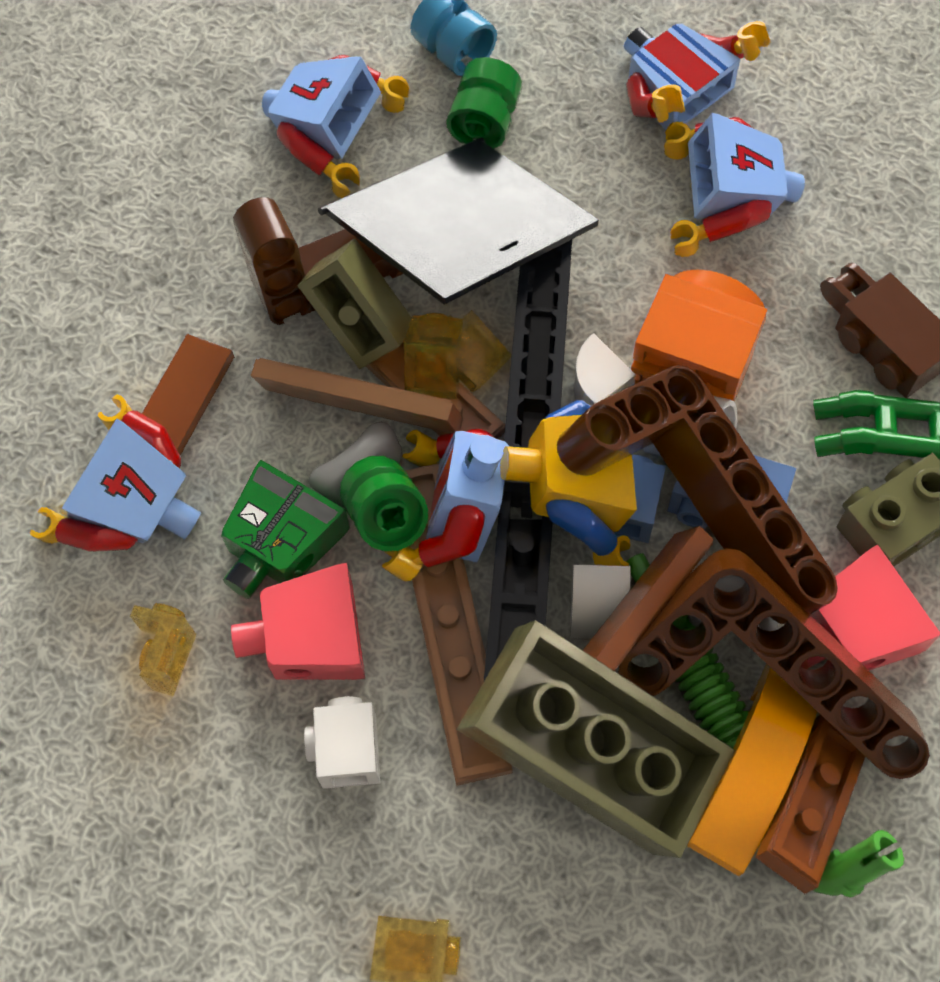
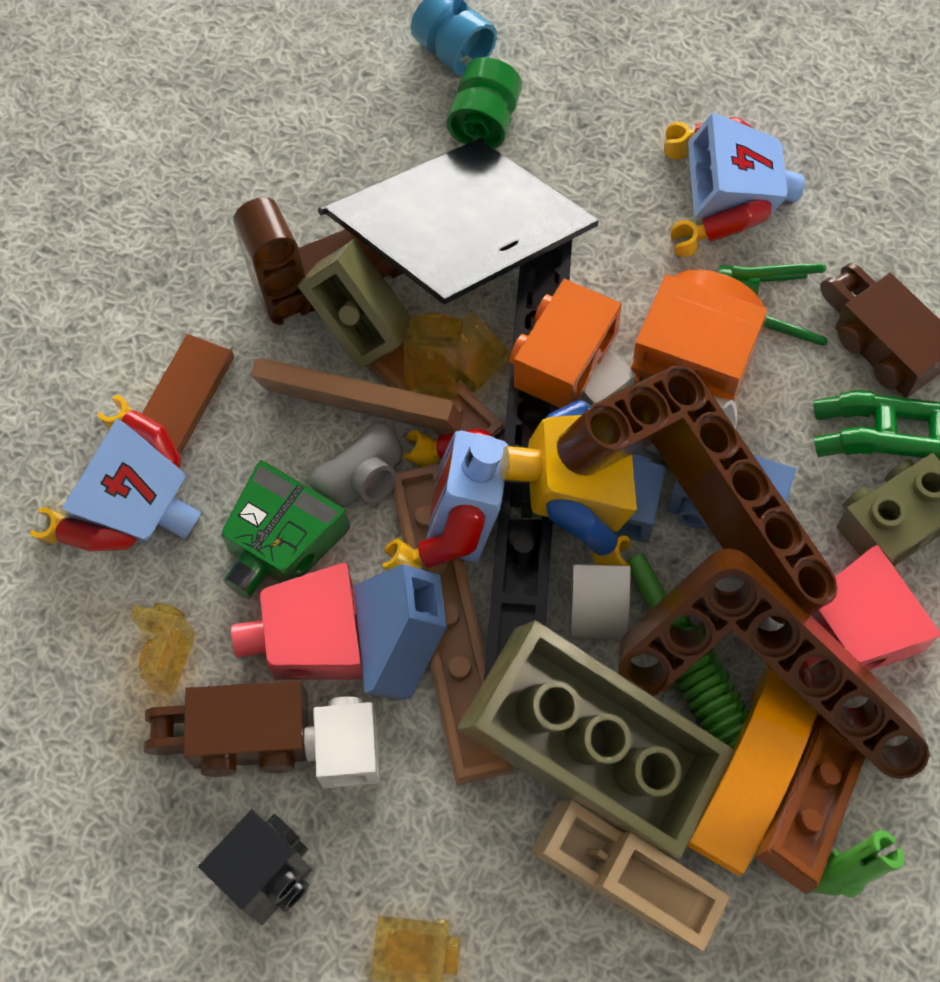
light blue torso [262,55,409,198] -> none
green wheel [340,456,429,552] -> none
dark orange tile [582,526,714,671] -> none
torso [624,21,771,131] -> none
none -> reddish brown brick [144,680,308,777]
none -> black brick [197,809,312,925]
none -> medium blue slope [354,564,447,700]
none -> orange brick [509,279,622,408]
none -> tan slope [529,800,731,952]
none -> green plant [719,263,828,346]

